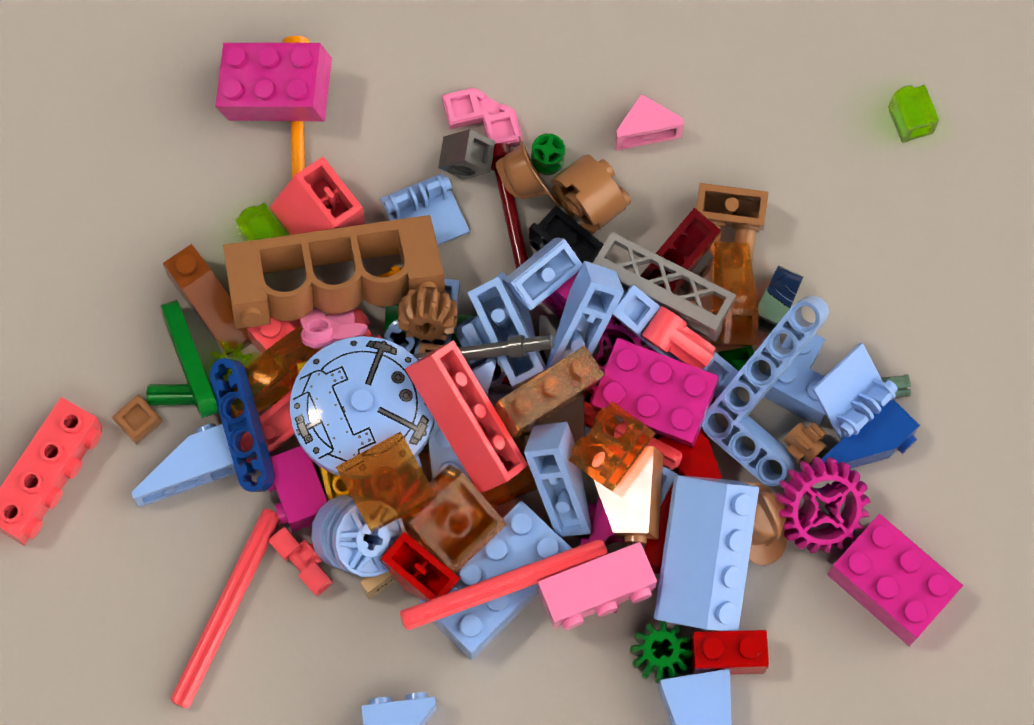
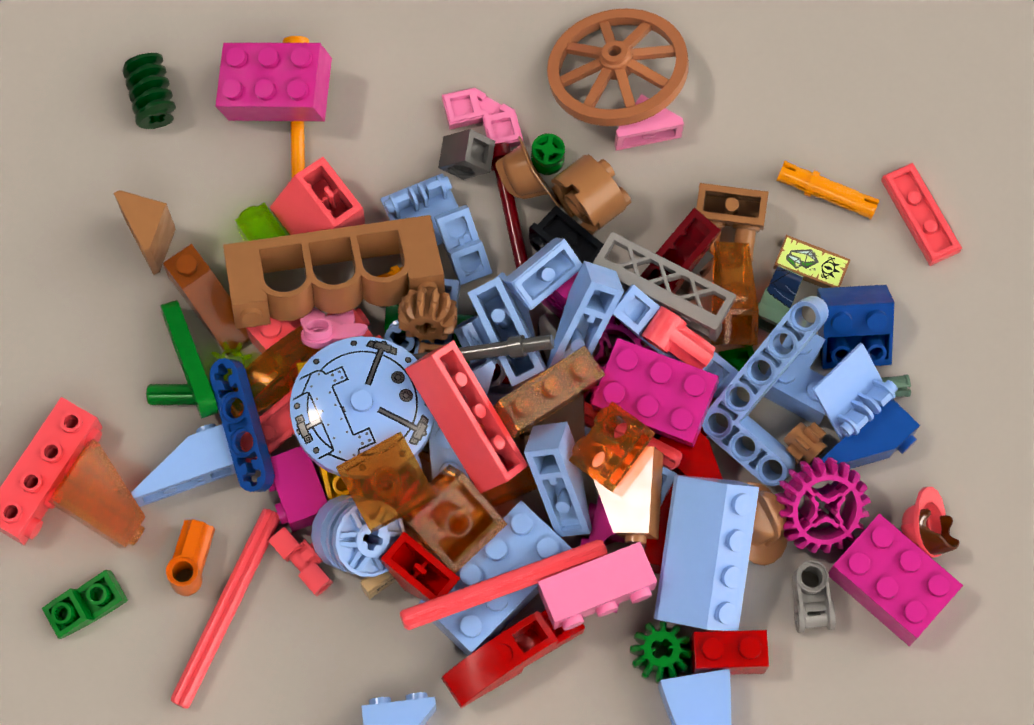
medium nougat tile [112,394,163,445] -> none
clear neon green brick [888,85,939,143] -> none
none -> green slope [42,570,128,639]
none -> clear orange slope [48,439,145,548]
none -> medium nougat slope [113,190,176,275]
none -> dark green piece [122,53,176,129]
none -> orange piece [166,519,215,596]
none -> light blue slope [434,205,492,285]
none -> red slope [441,610,585,708]
none -> nougat wheel [547,8,689,126]
none -> tile [773,235,851,288]
none -> light orange pin [776,161,879,220]
none -> light grey piece [792,560,836,633]
none -> blue slope [817,285,895,369]
none -> coral tile [881,163,962,266]
none -> piece [900,487,960,558]

